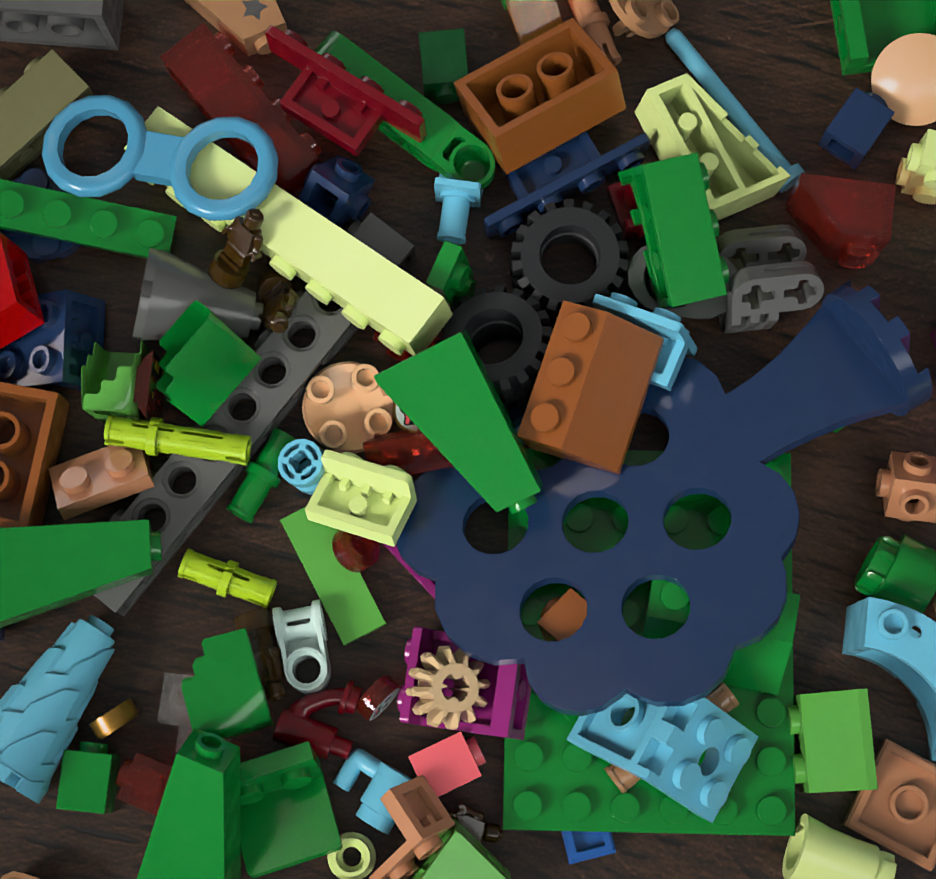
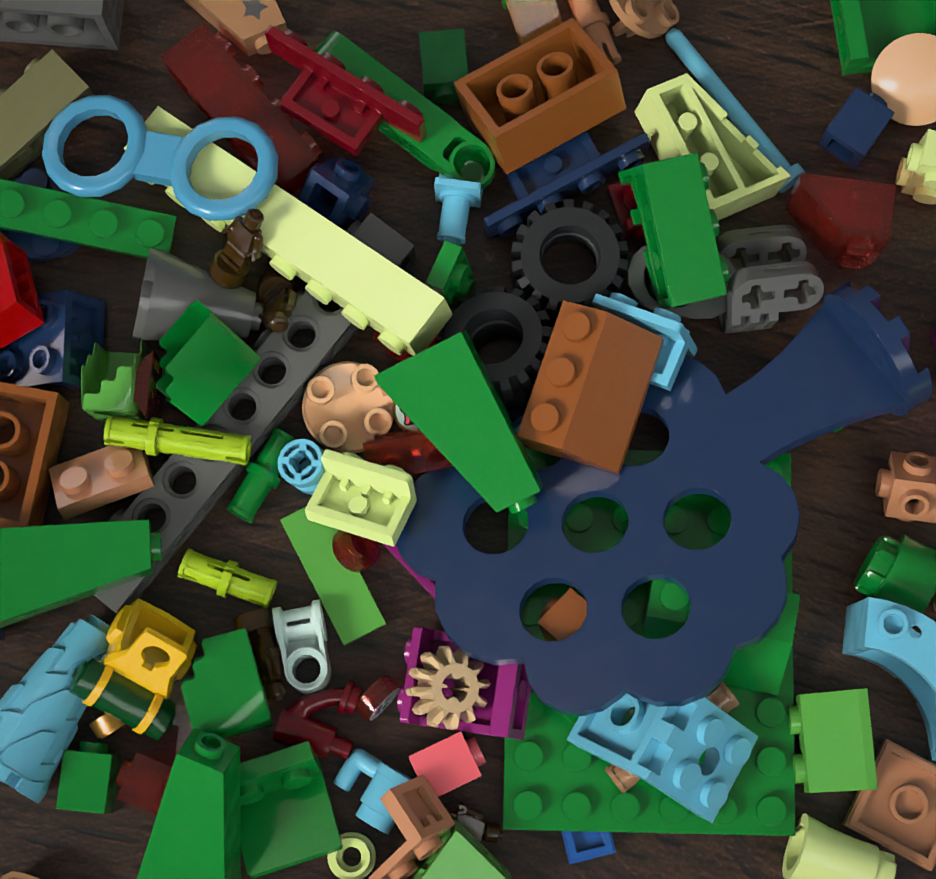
none -> yellow piece [69,598,197,740]

